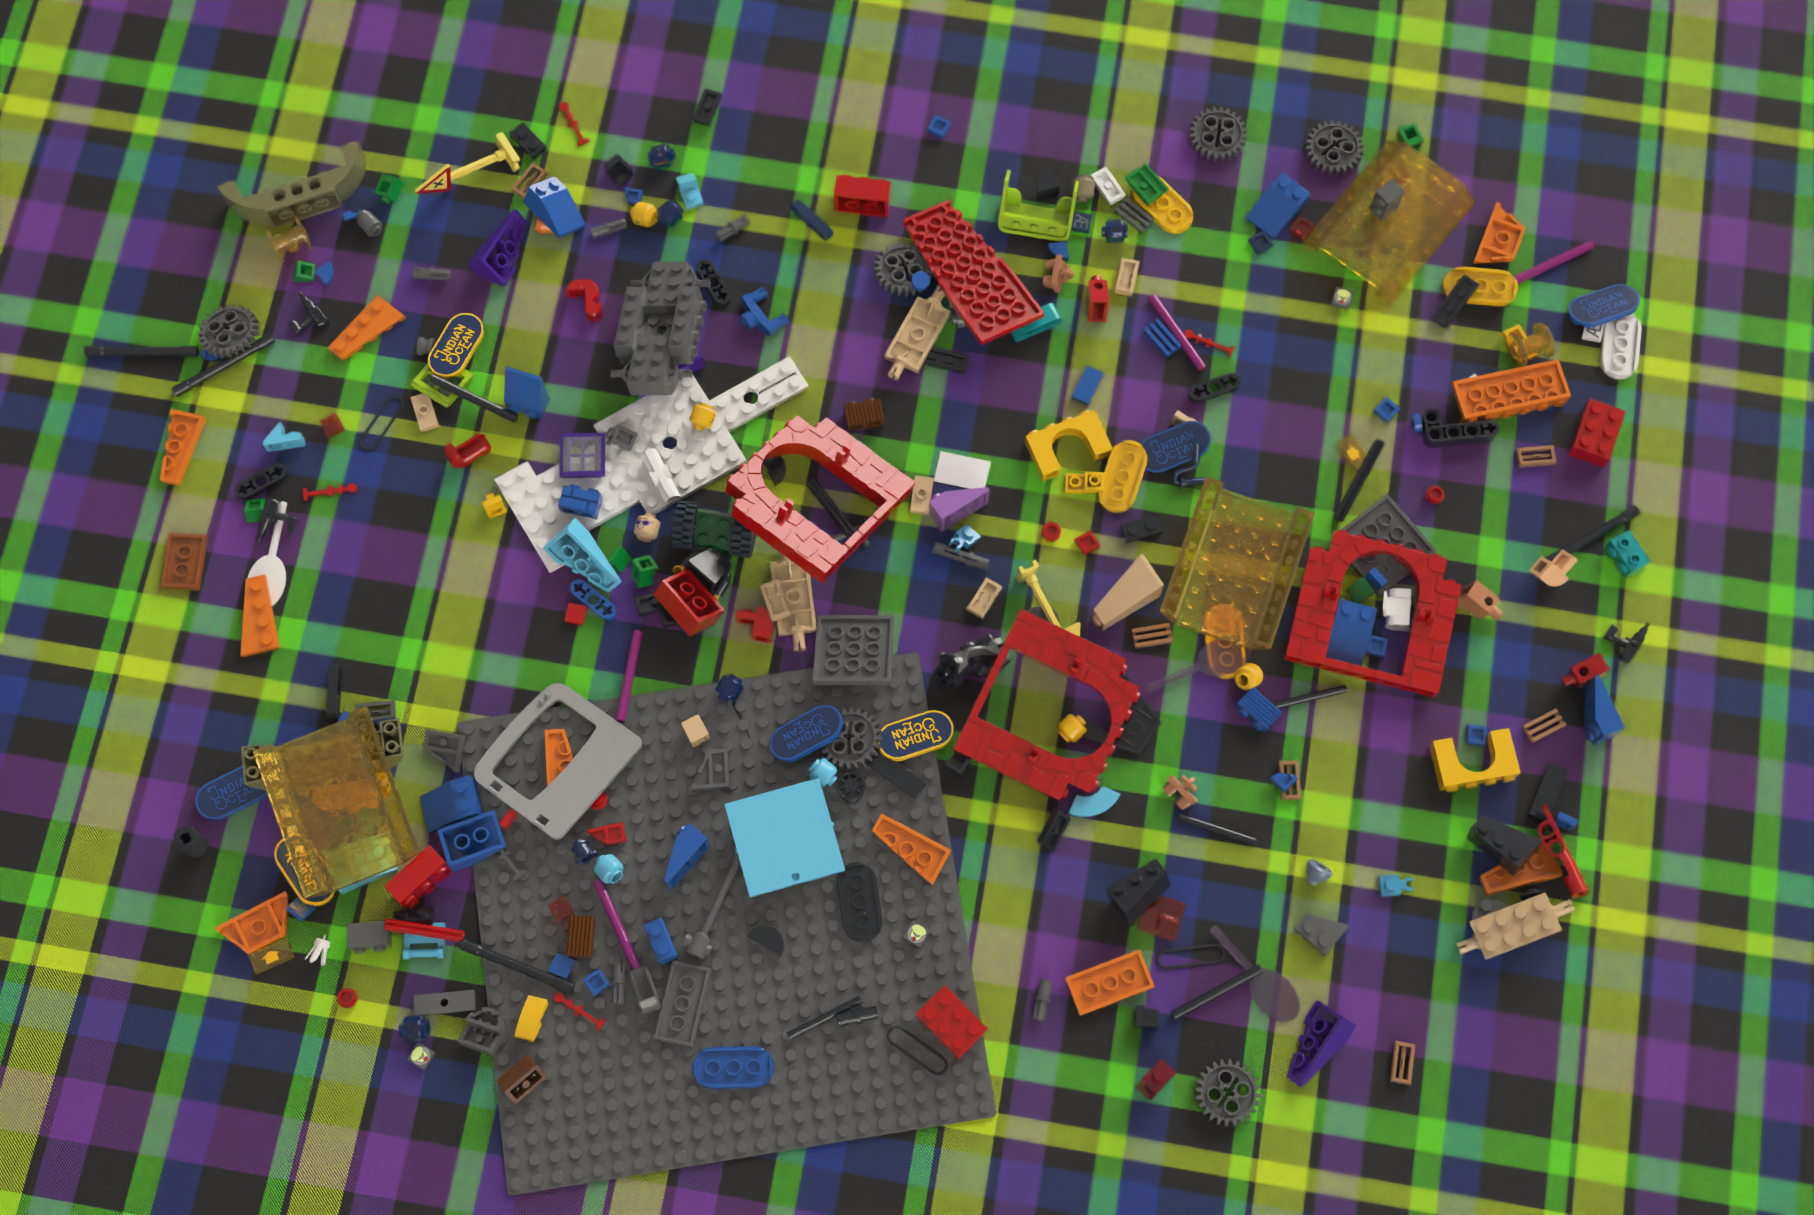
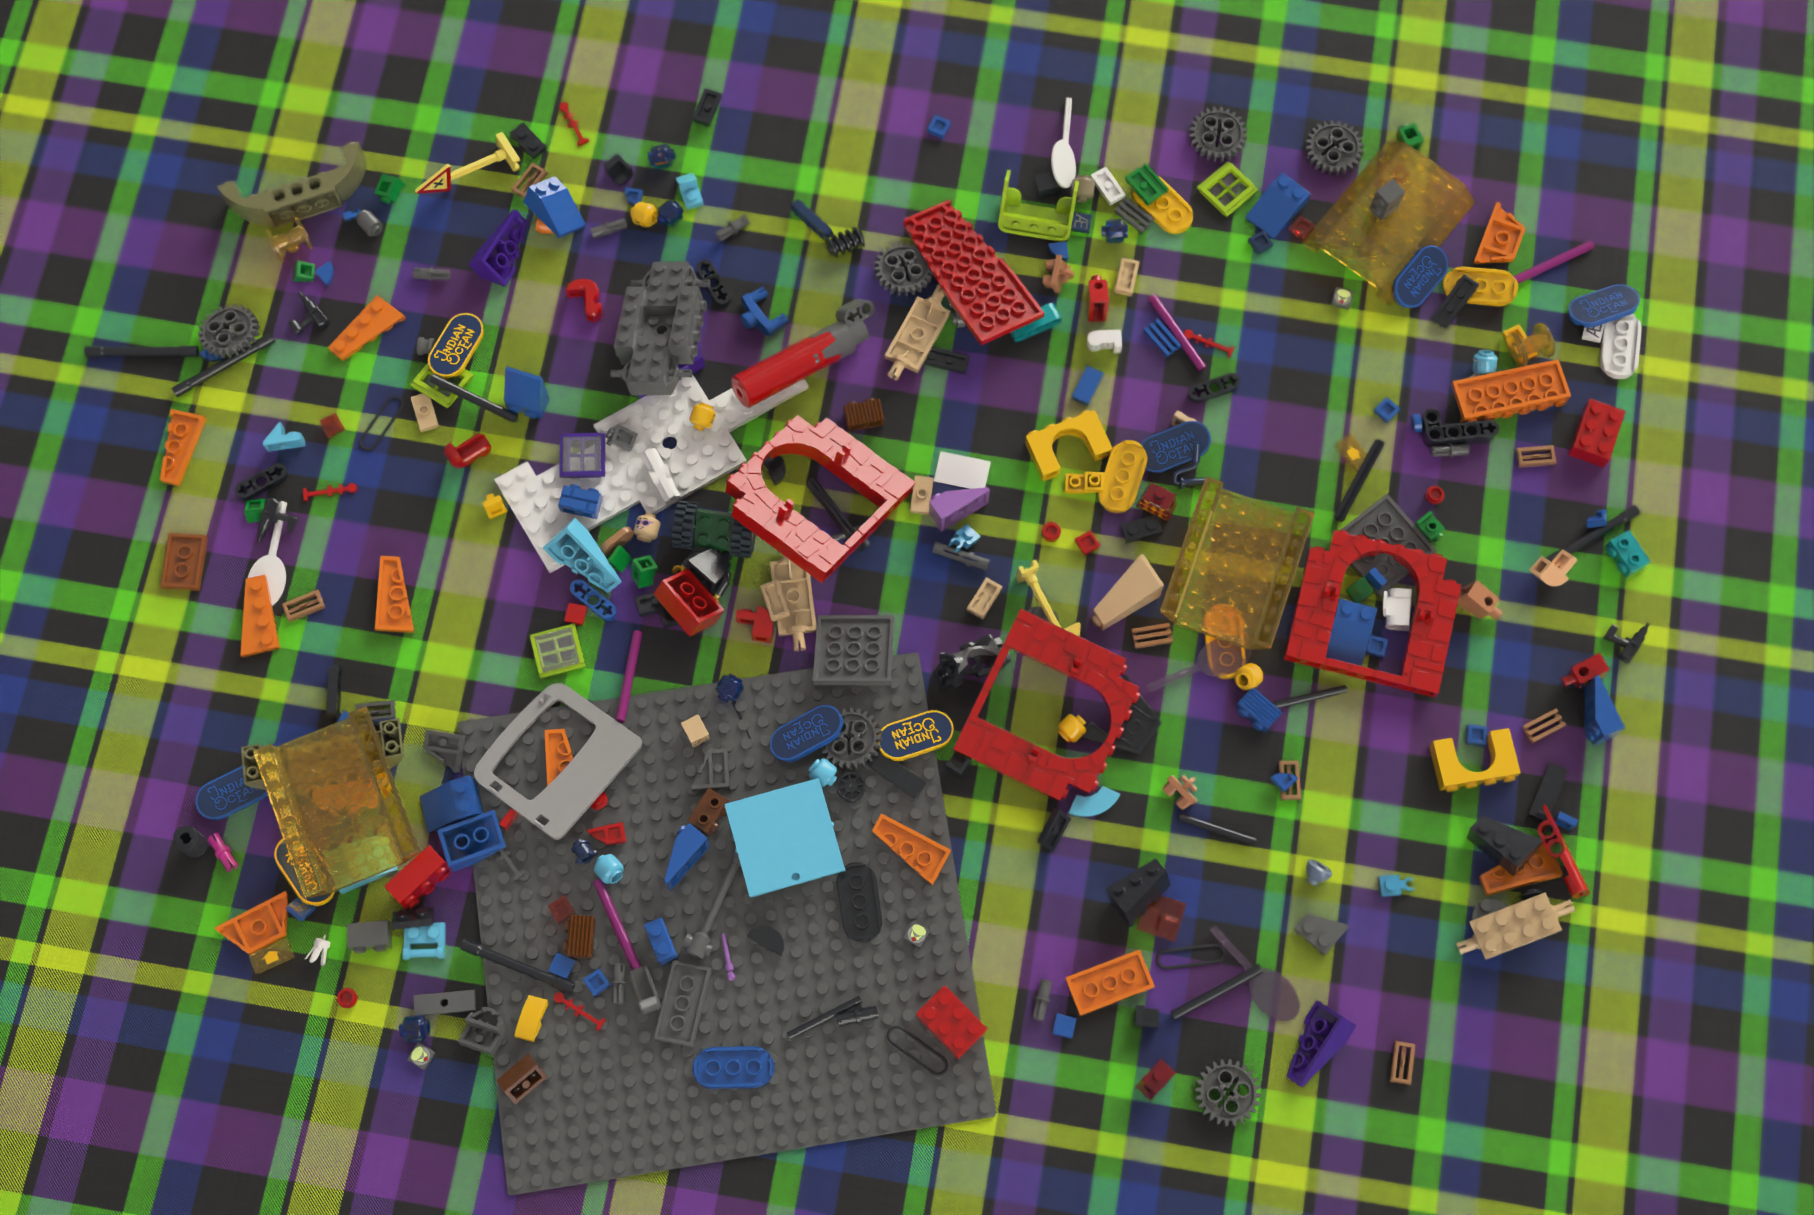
red axle [384,918,465,942] -> none
red brick [834,174,891,218] -> none
blue tile [911,271,930,291] -> none
none -> dark pink pin [207,833,238,872]
none -> medium nougat tile [282,589,326,622]
none -> orange wing [375,556,414,633]
none -> clear piece [530,623,586,679]
none -> medium nougat tile [600,527,634,557]
none -> reddish brown brick [687,788,729,837]
none -> medium lavender piece [721,933,735,981]
none -> red piece [731,298,874,408]
none -> black piece [824,226,865,258]
none -> white piece [1051,97,1076,188]
none -> blue tile [1052,1013,1077,1039]
none -> white leg [1086,330,1122,354]
none -> dark red torso [1136,483,1177,522]
none -> lime piece [1197,161,1258,217]
none -> tile [1392,245,1448,308]
none -> green brick [1415,511,1445,543]
none -> dark grey axle [1430,443,1469,458]
none -> medium azure head [1472,350,1498,376]
none -> blue tile [1586,509,1607,528]

